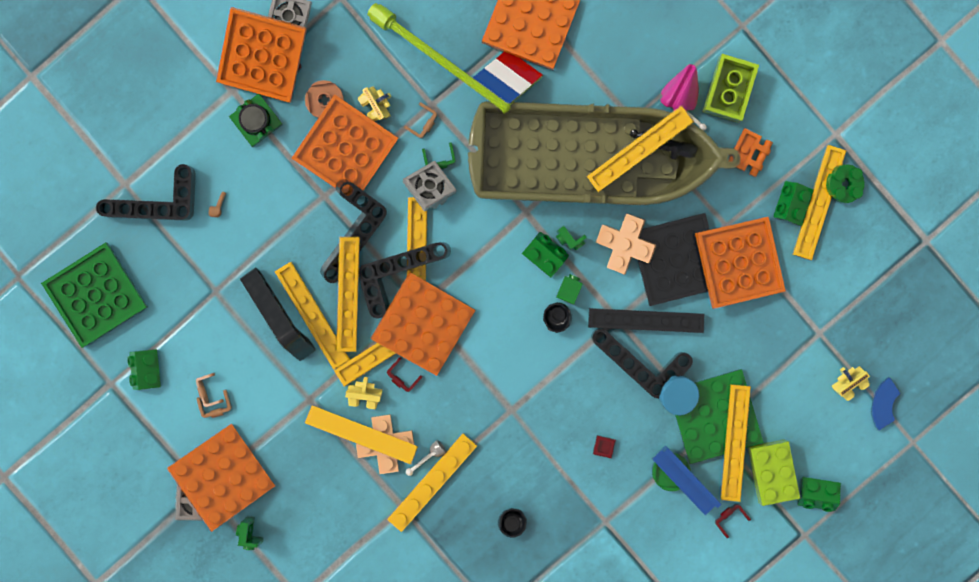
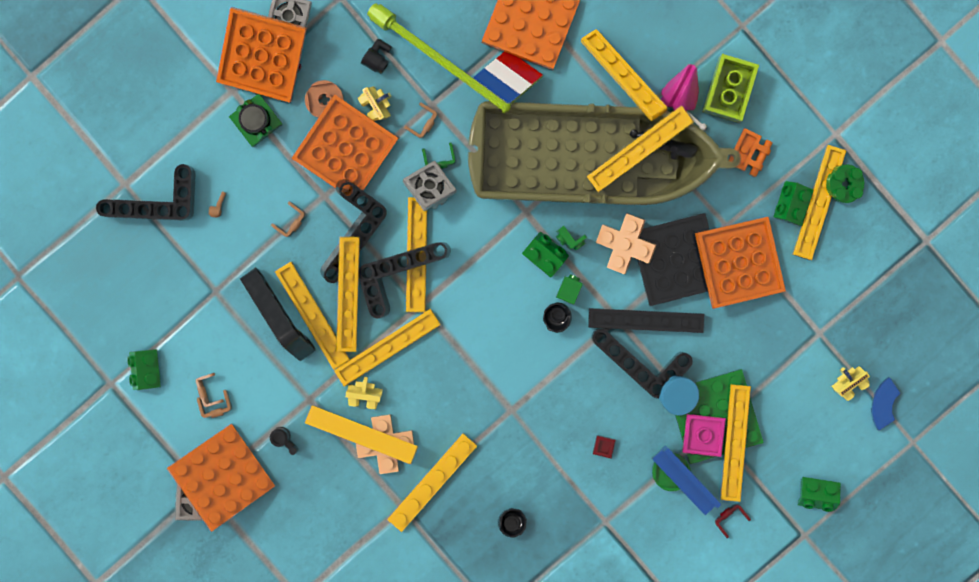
green plate [41,242,148,348] -> none
green bracket [236,516,264,550] -> none
orange plate [371,272,475,376] -> none
dark red piece [387,357,422,392] -> none
hinge [406,440,447,476] -> none
lime brick [747,439,800,506] -> none
none -> black piece [270,427,298,455]
none -> medium nougat piece [271,201,305,237]
none -> black piece [361,39,392,74]
none -> yellow tile [581,29,667,121]
none -> dark pink tile [682,414,726,457]

